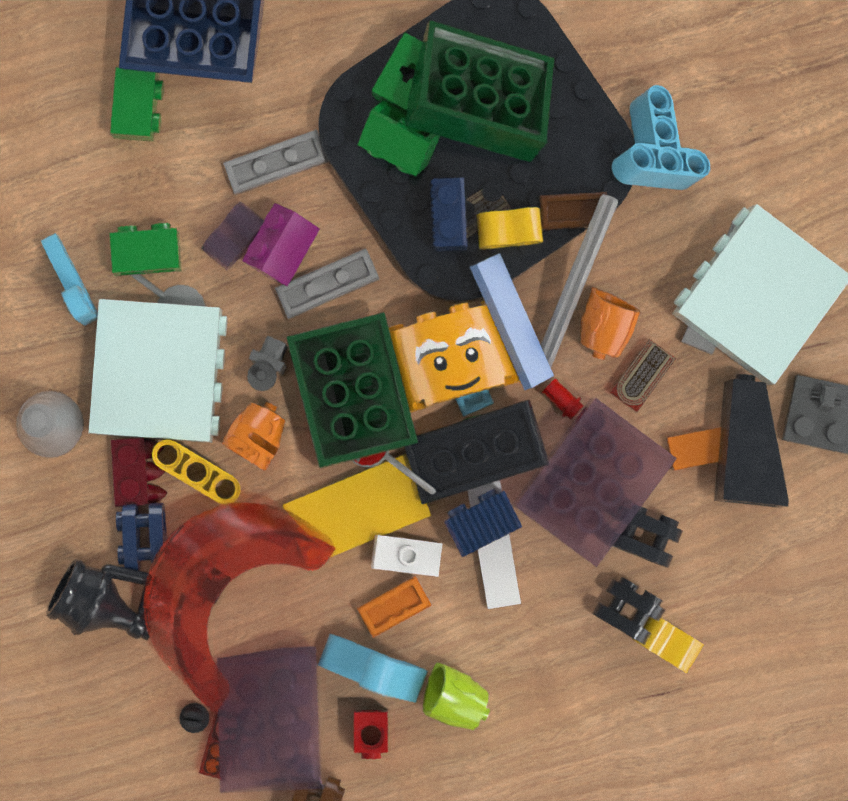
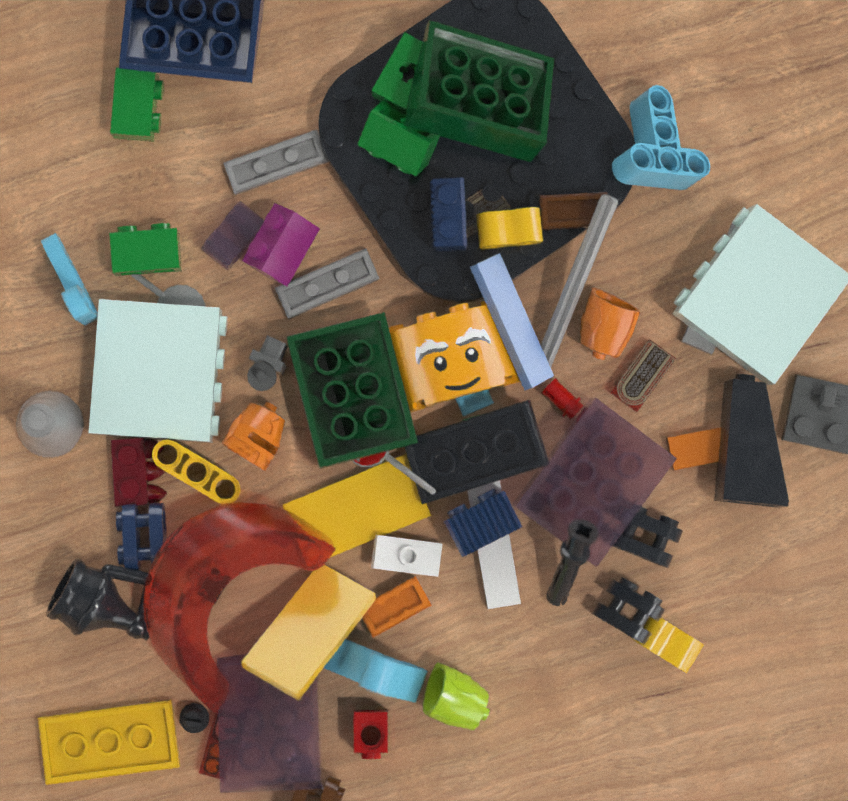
none -> yellow tile [38,700,180,785]
none -> yellow tile [242,562,376,700]
none -> black pin [546,519,599,606]

